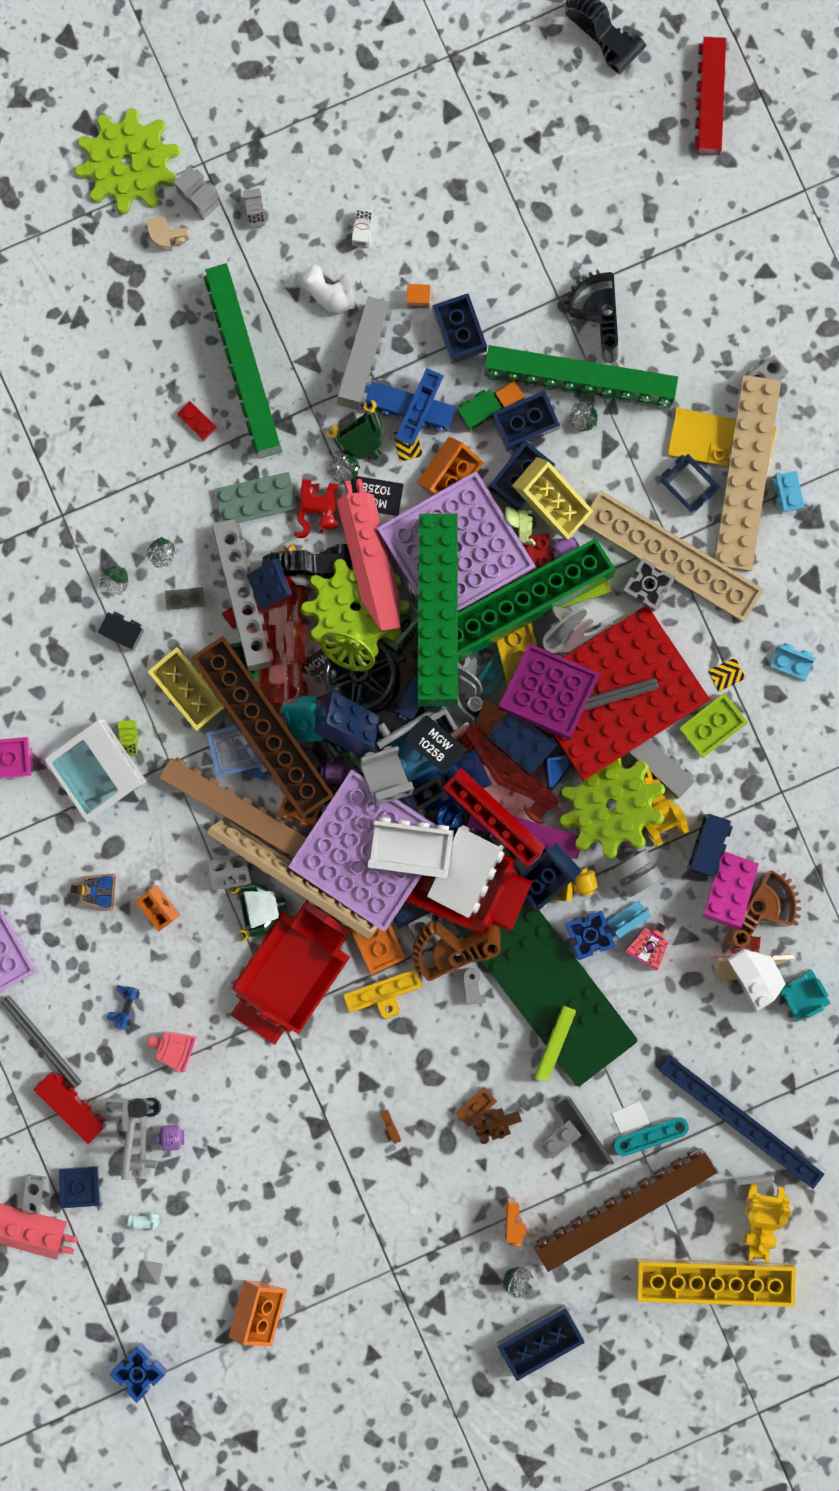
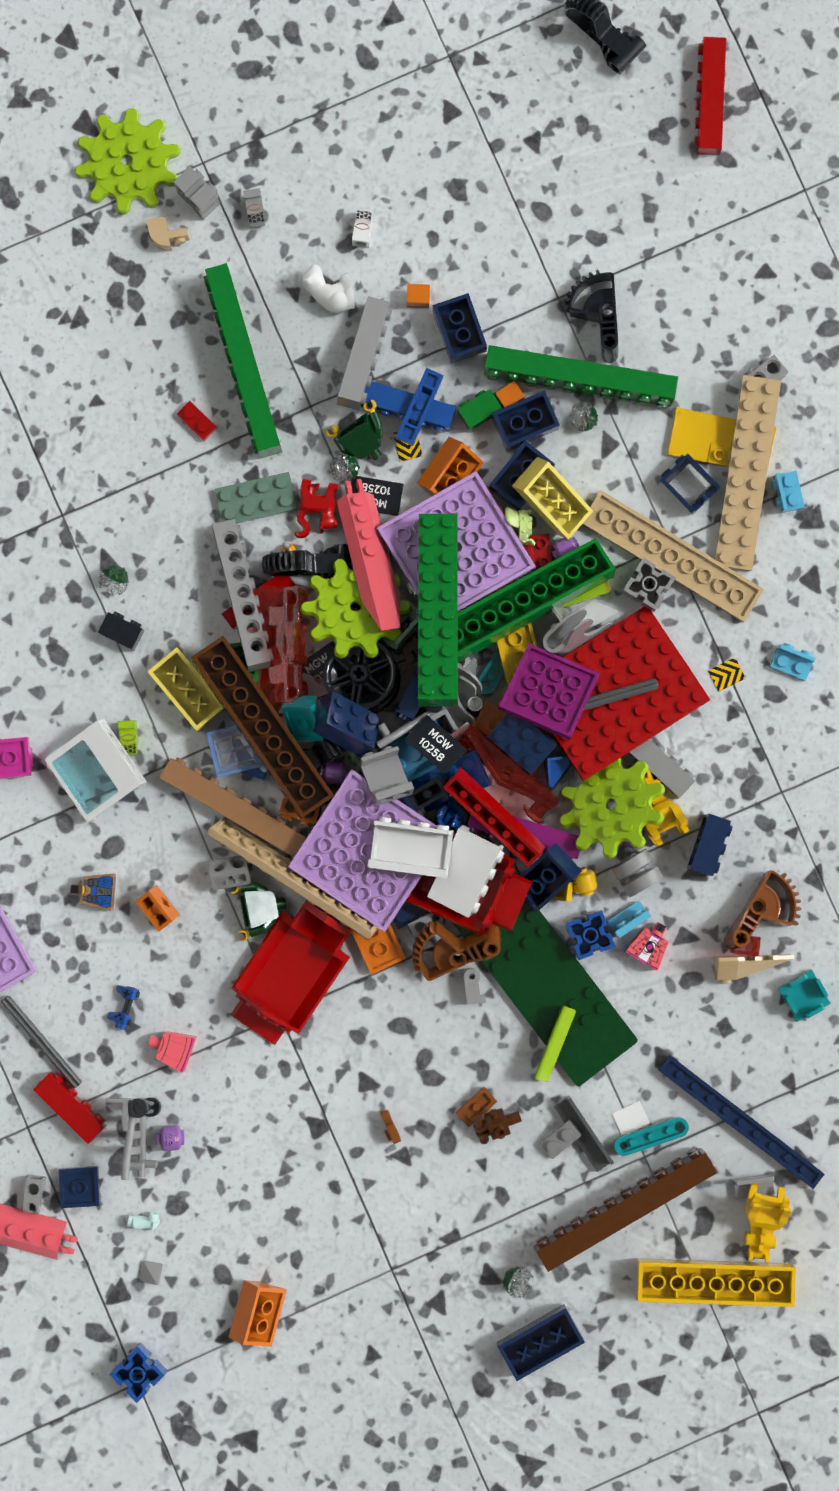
clear piece [146,537,176,568] -> none
clear smoke plate [165,587,205,611] -> none
dark blue plate [247,559,292,610] -> none
lime wheel [320,630,375,671] -> none
yellow plate [344,969,423,1019] -> none
orange plate [505,1197,526,1246] -> none
lime plate [678,693,748,758] -> none
dark pink plate [703,851,759,930] -> none
white wedge [728,949,785,1013] -> none

